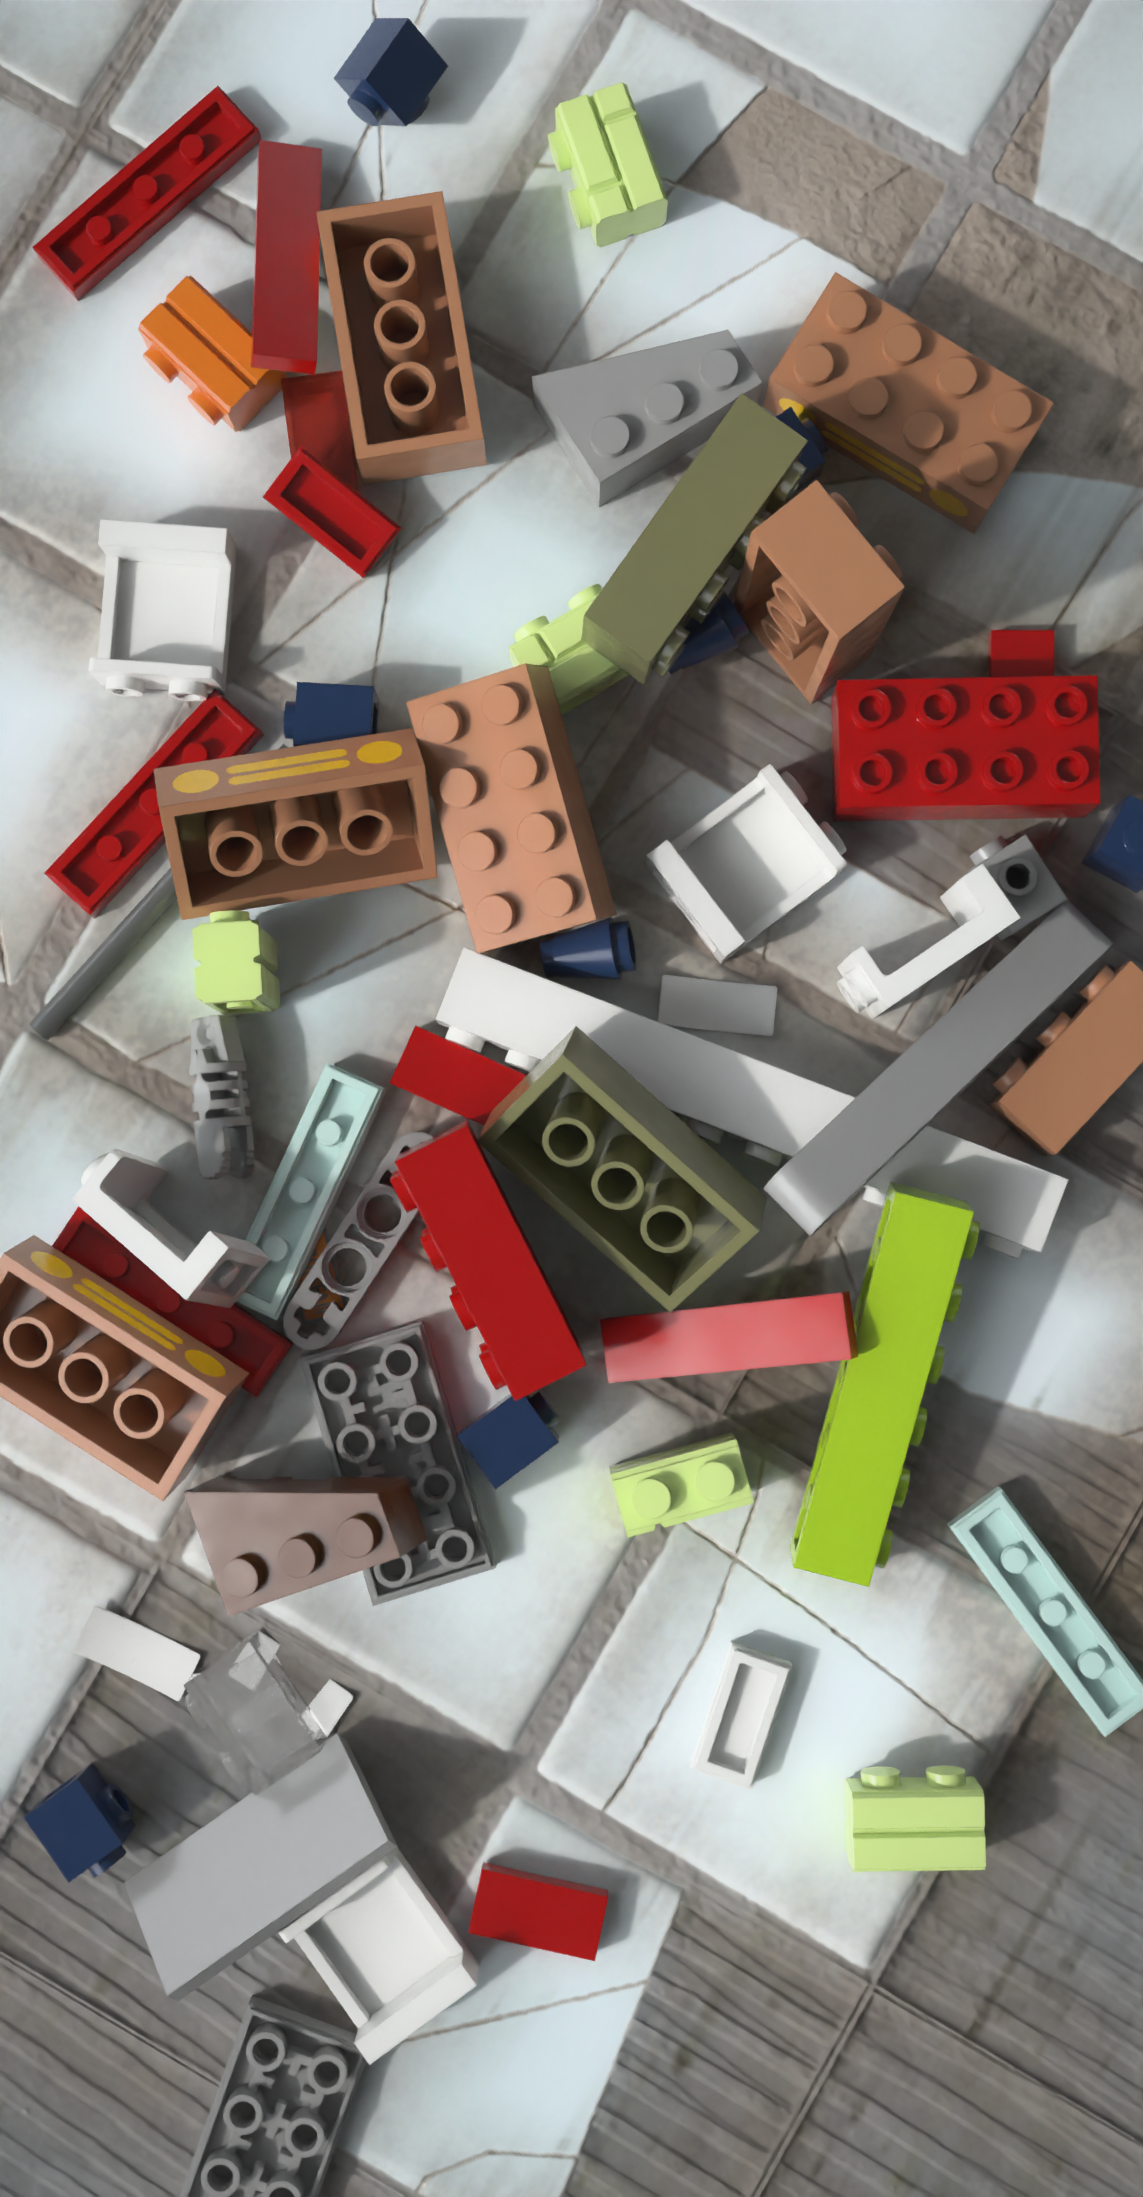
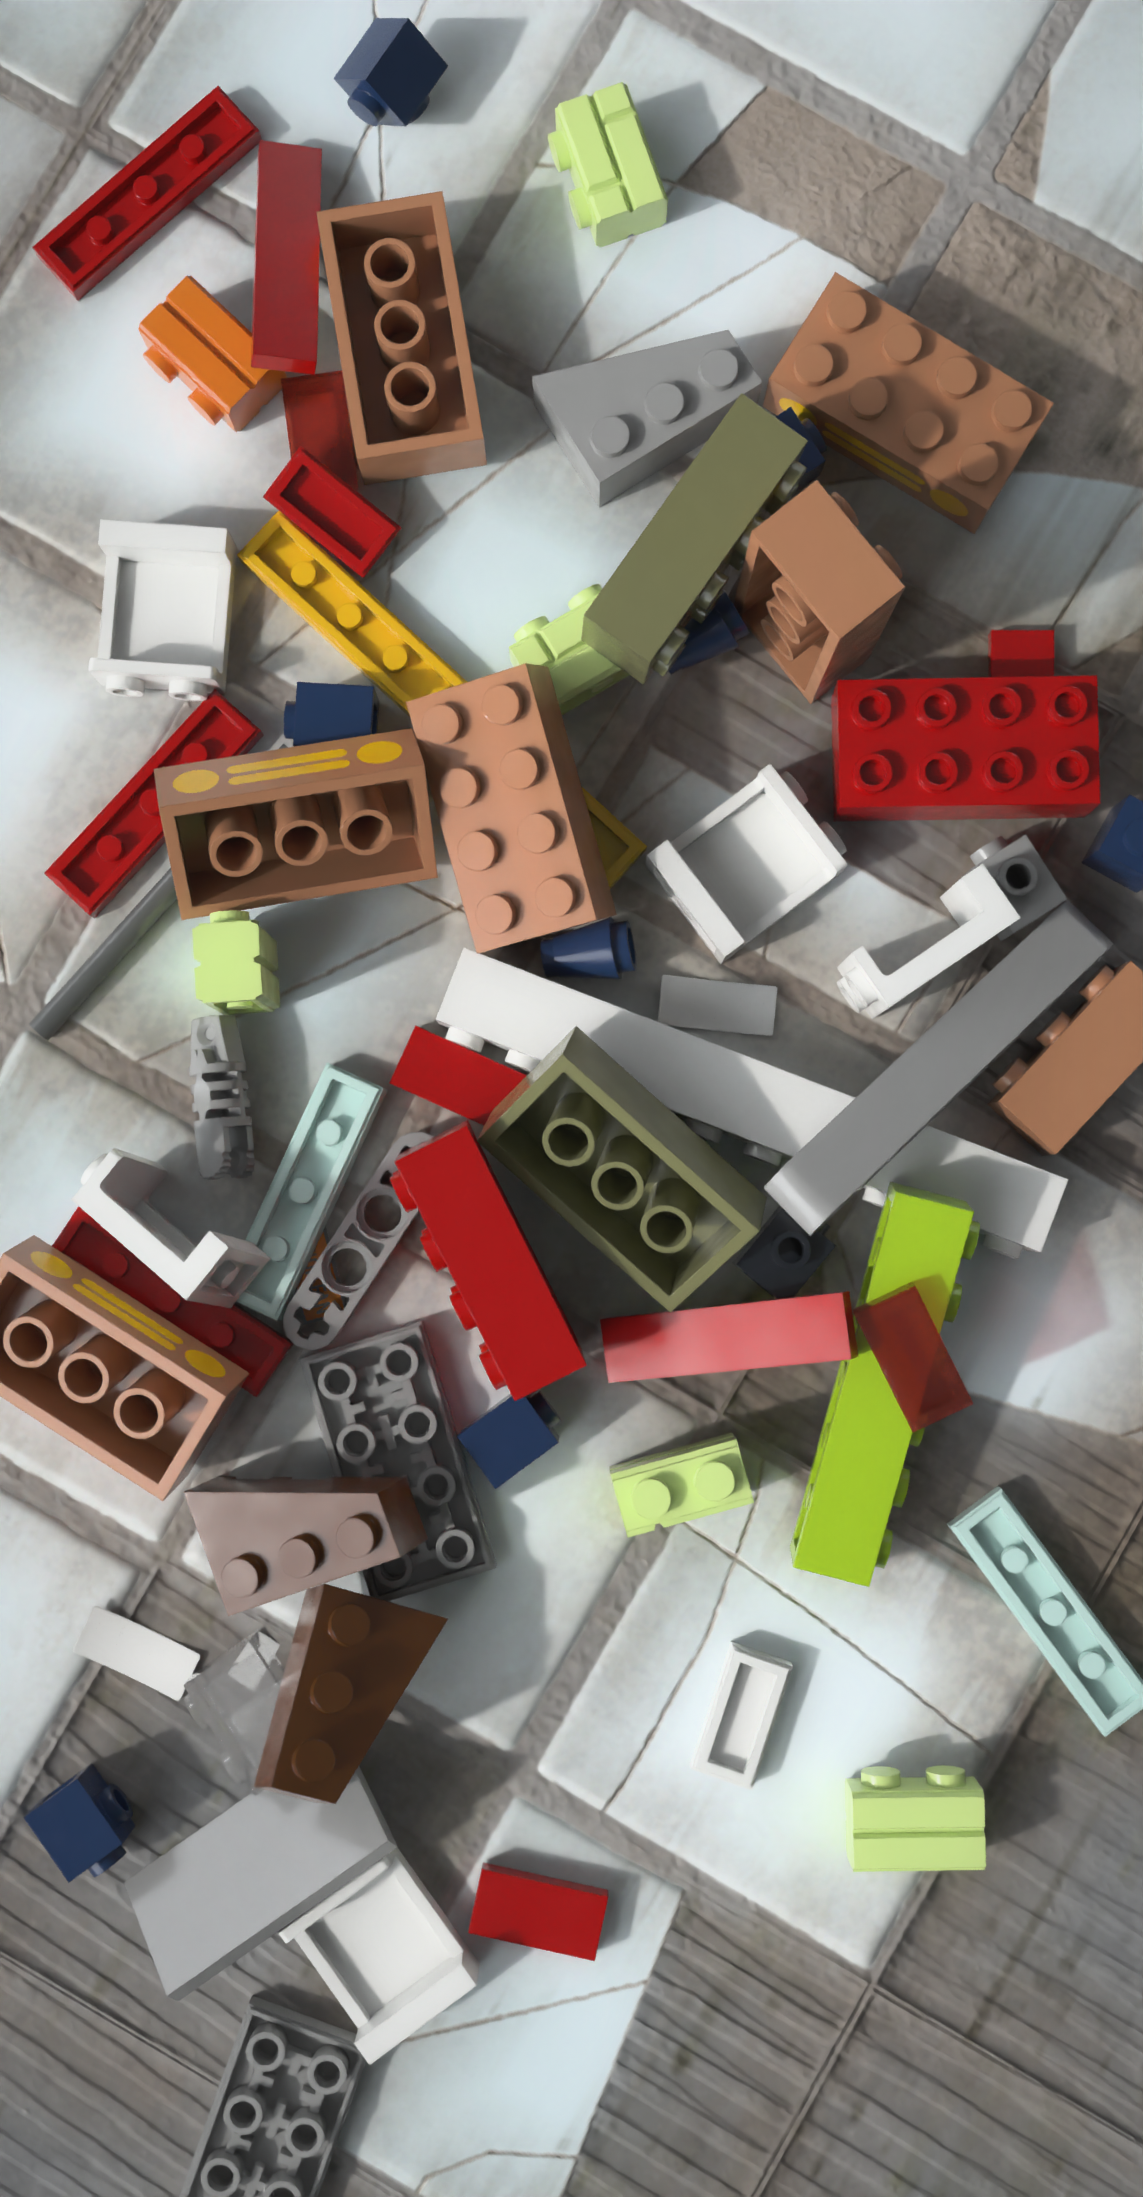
none -> yellow tile [237,511,647,889]
none -> reddish brown wedge [254,1584,448,1804]
none -> black brick [732,1205,836,1299]
none -> clear red tile [853,1281,973,1432]

